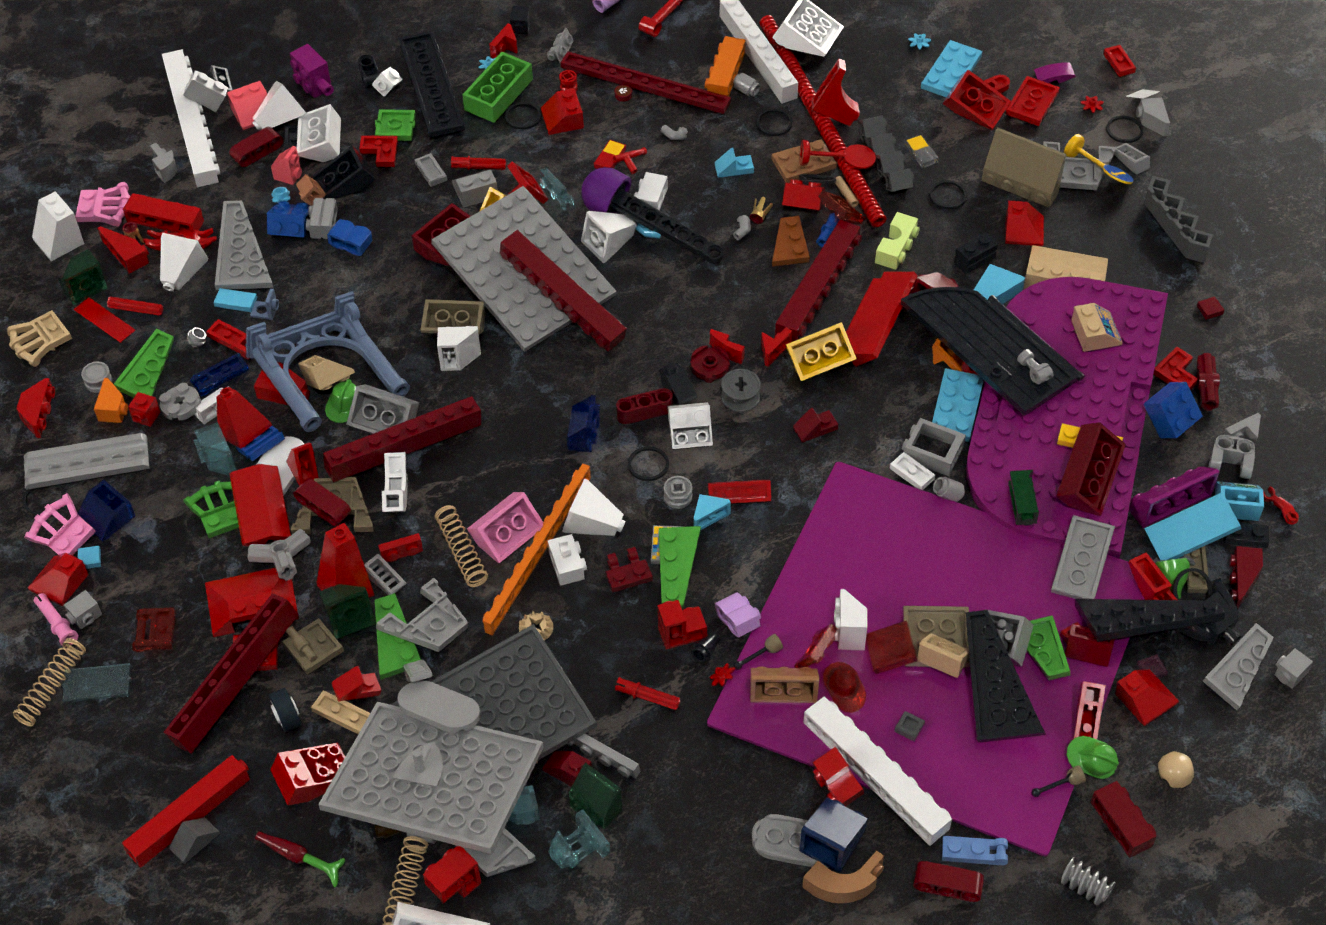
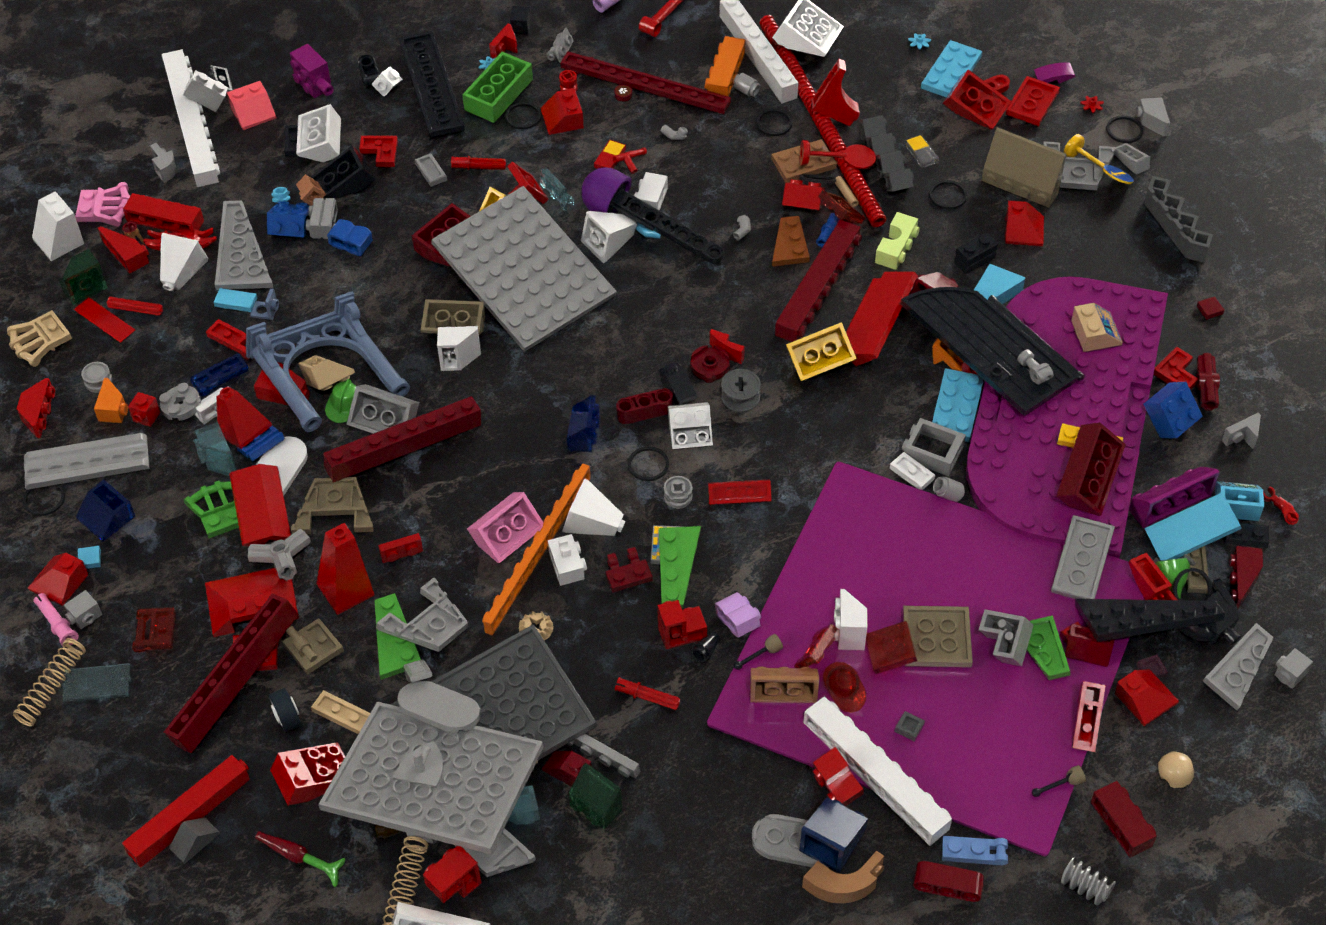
bright pink plate [24,493,96,556] -> none
bright green wing [114,328,174,398] -> none
light grey plate [187,327,206,347] -> none
dark red beam [229,127,283,167] -> none
white slope [252,81,306,131] -> none
coral slope [271,146,302,185] -> none
red slope [286,442,319,486] -> none
dark red beam [293,478,352,527] -> none
clear green slope [319,584,376,639] -> none
red slope [332,666,381,702] -> none
light grey slope [364,554,407,595] -> none
bright green plate [375,109,416,141] -> none
white arch [382,452,408,513] -> none
tan piece [435,505,488,587] -> none
light grey slope [452,170,498,208] -> none
dark red brick [500,229,627,352] -> none
clear light blue tile [548,809,610,869] -> none
medium azure slope [694,494,731,530] -> none
red plant [710,663,735,686] -> none
medium azure slope [715,148,754,178] -> none
pearl gold piece [749,197,773,224] -> none
red slope [761,327,792,367] -> none
dark red slope [793,408,839,443] -> none
tan slope [917,633,969,678] -> none
black wing [965,610,1046,742] -> none
dark green window [1008,470,1039,526] -> none
tan slope [1023,245,1108,289] -> none
bright green piece [1067,736,1119,779] -> none
red plate [1103,45,1136,77] -> none
white sticker [1126,89,1160,99] -> none
light grey piece [1208,435,1255,479] -> none

